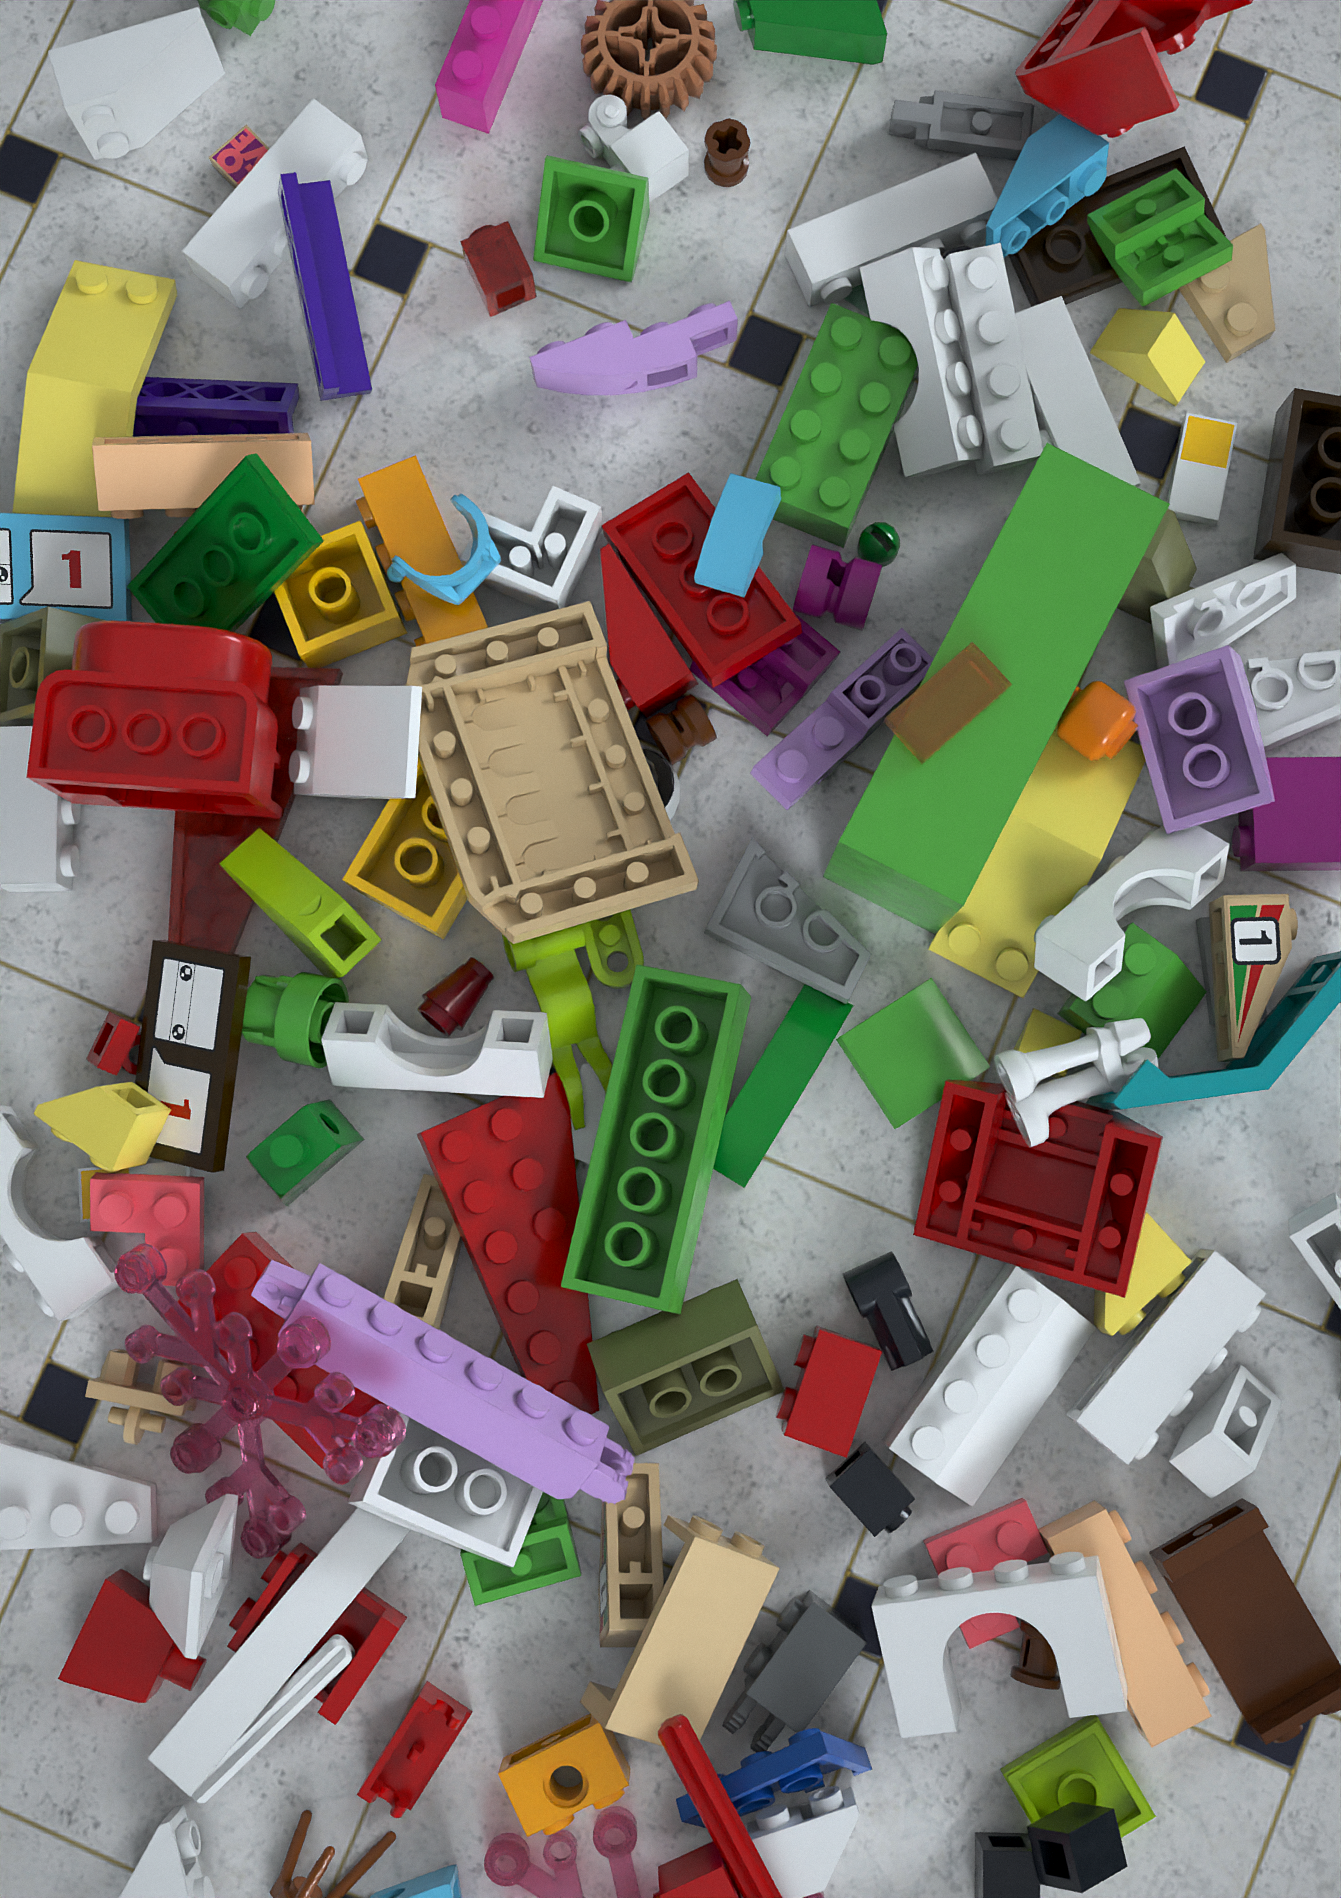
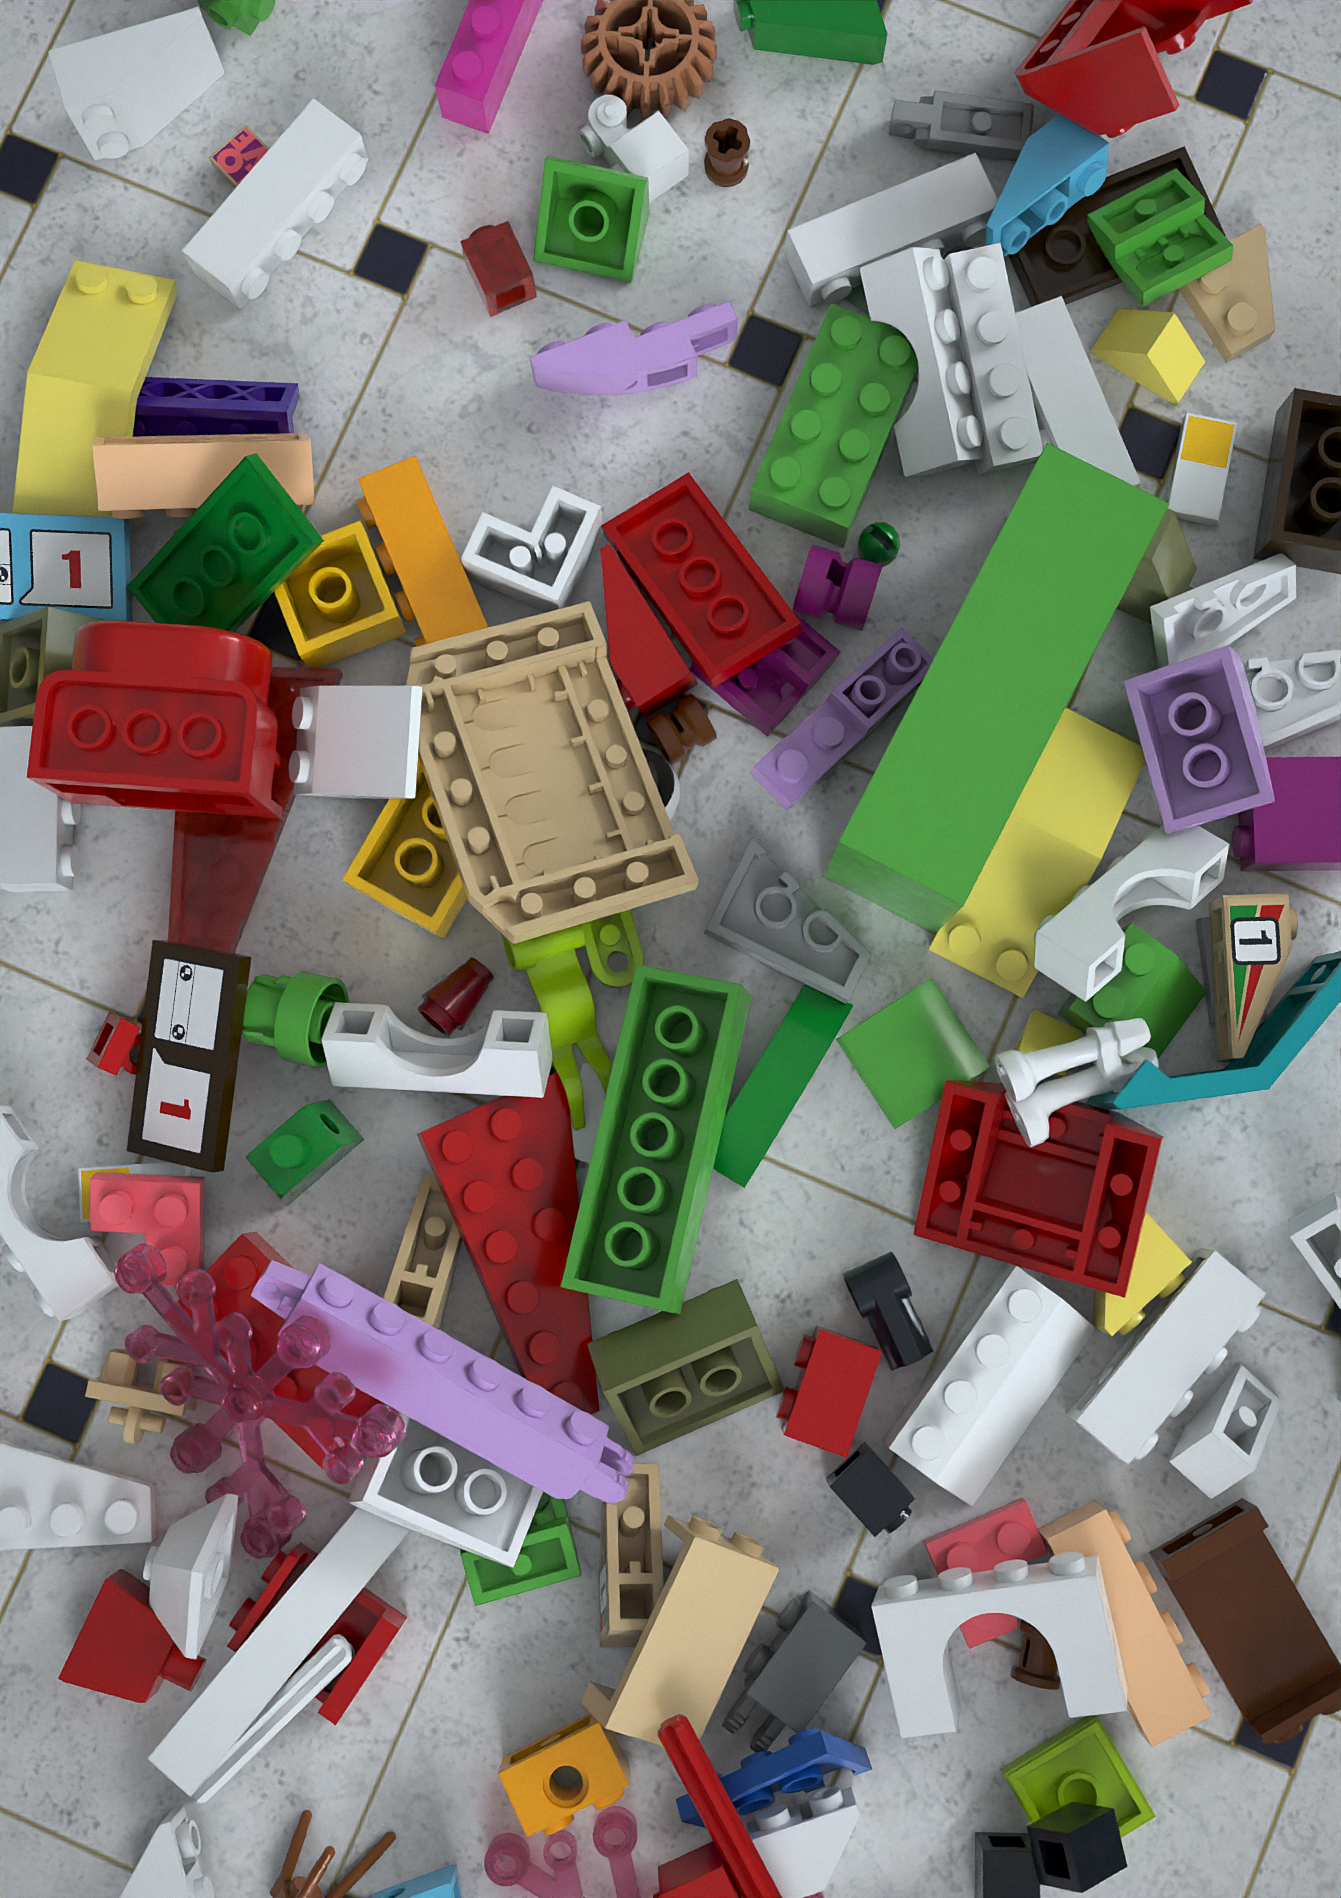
light yellow slope [34,1082,171,1172] -> none
lime slope [219,828,382,978] -> none
dark purple fence [278,172,372,401] -> none
red hinge [357,1681,473,1818] -> none
medium azure helmet [387,494,501,605] -> none
medium azure slope [694,473,781,597] -> none
clear orange tile [884,642,1012,764] -> none
orange head [1056,681,1139,761] -> none

